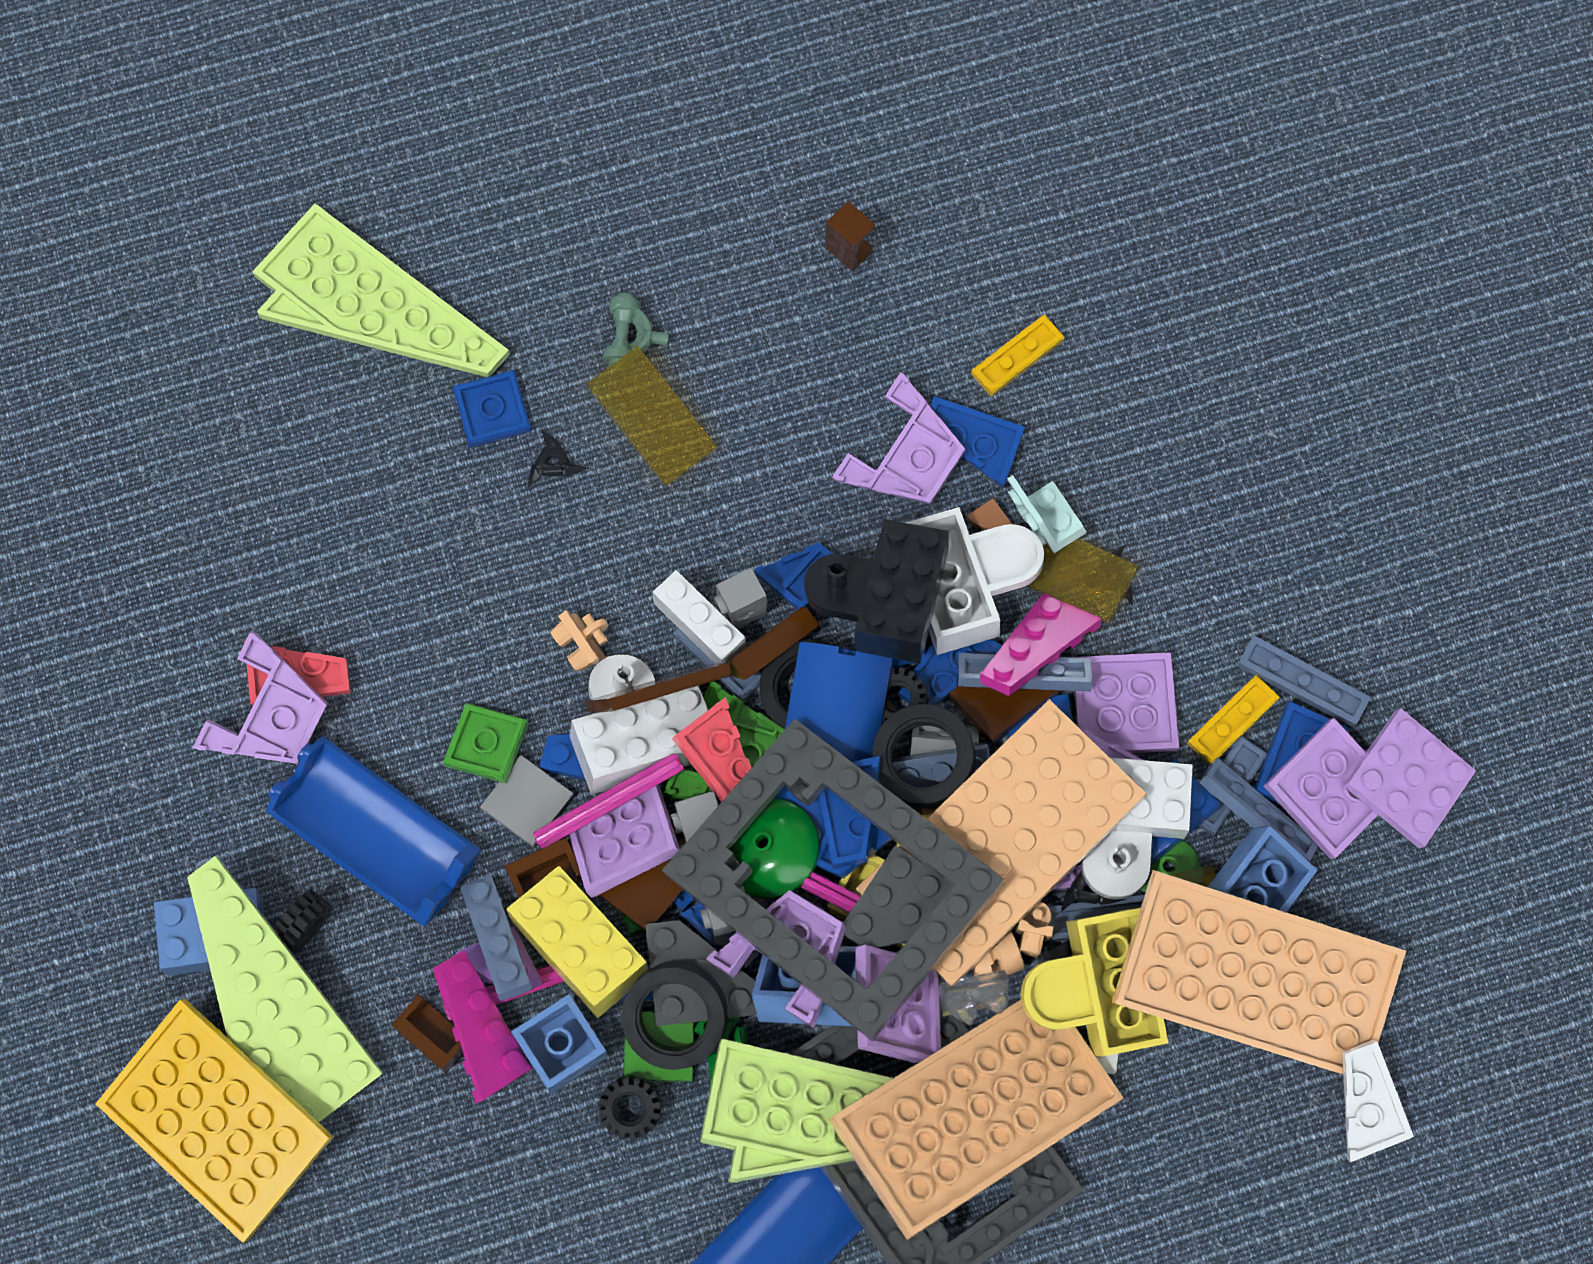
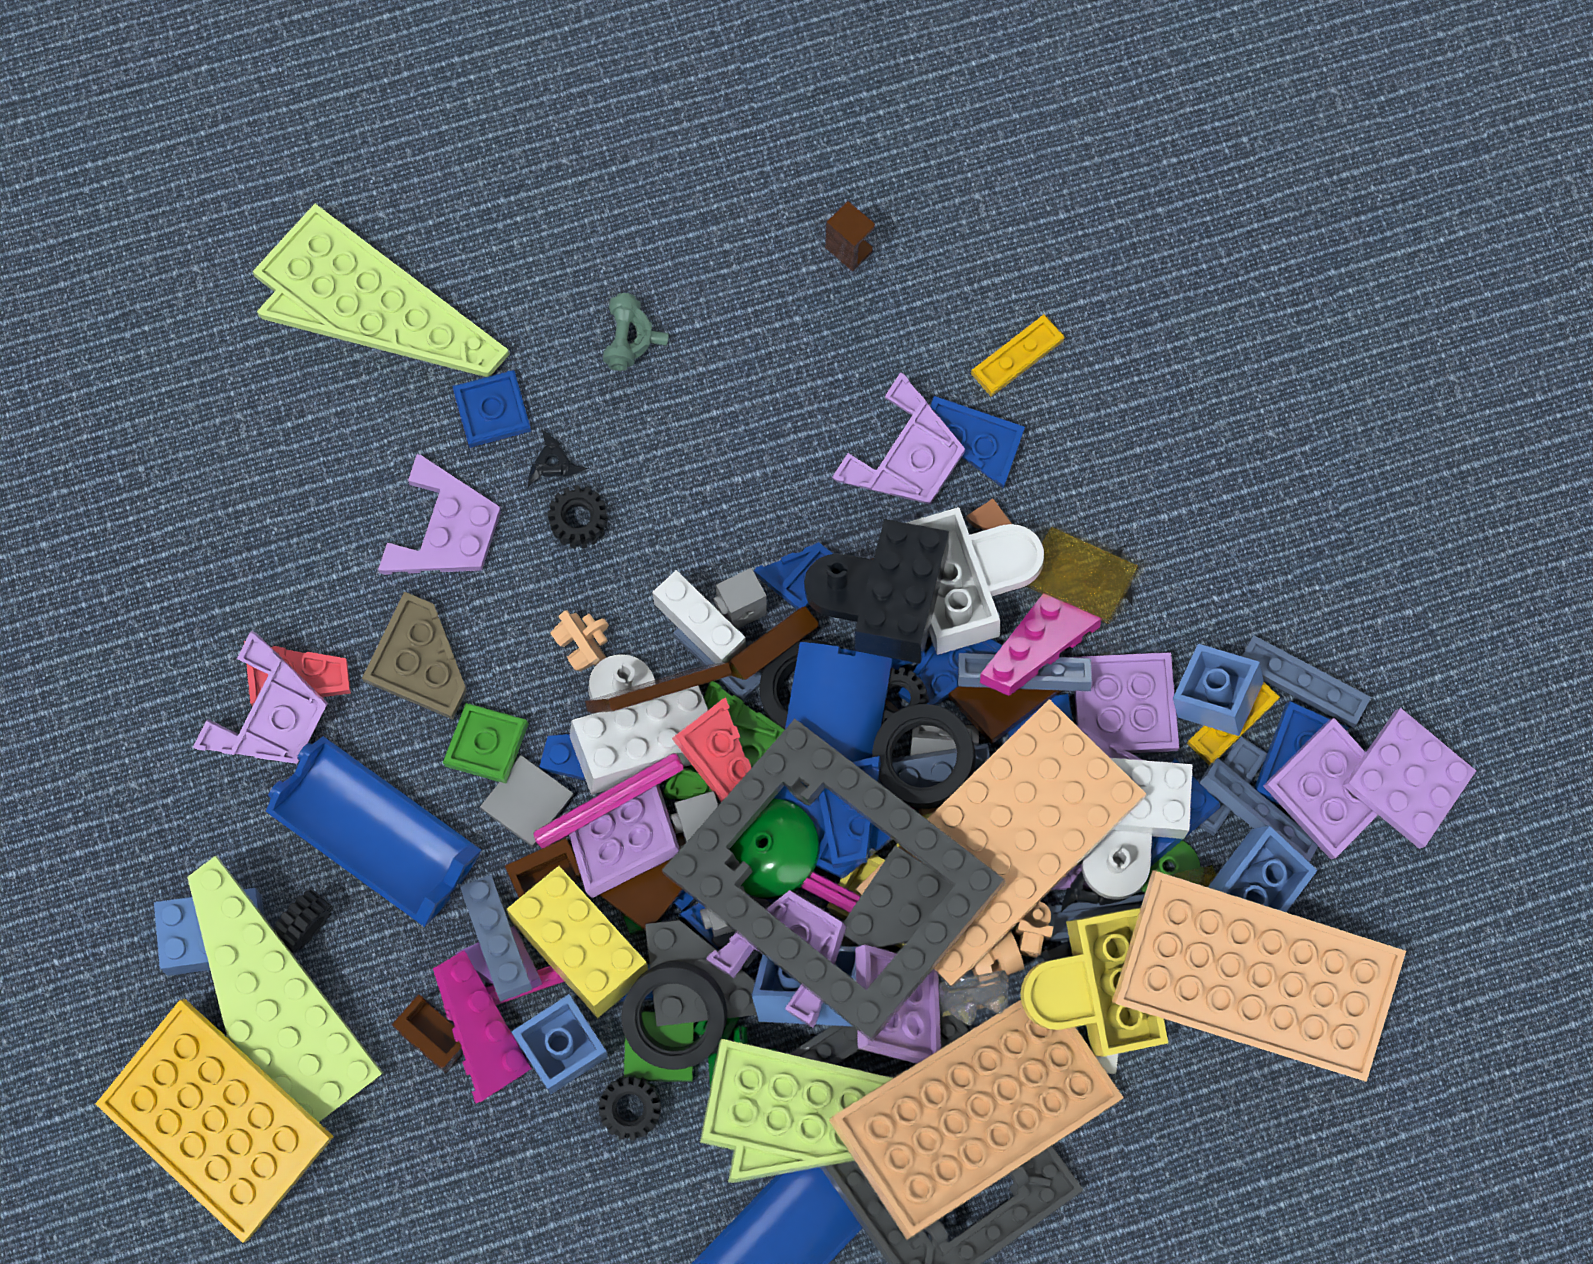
clear yellow tile [586,345,717,487] -> none
light aqua bracket [1007,475,1087,553] -> none
white wing [1342,1040,1414,1162] -> none
none -> dark tan plate [362,592,467,720]
none -> lavender wing [378,454,501,575]
none -> black tyre [548,485,608,549]
none -> medium blue brick [1173,644,1264,736]

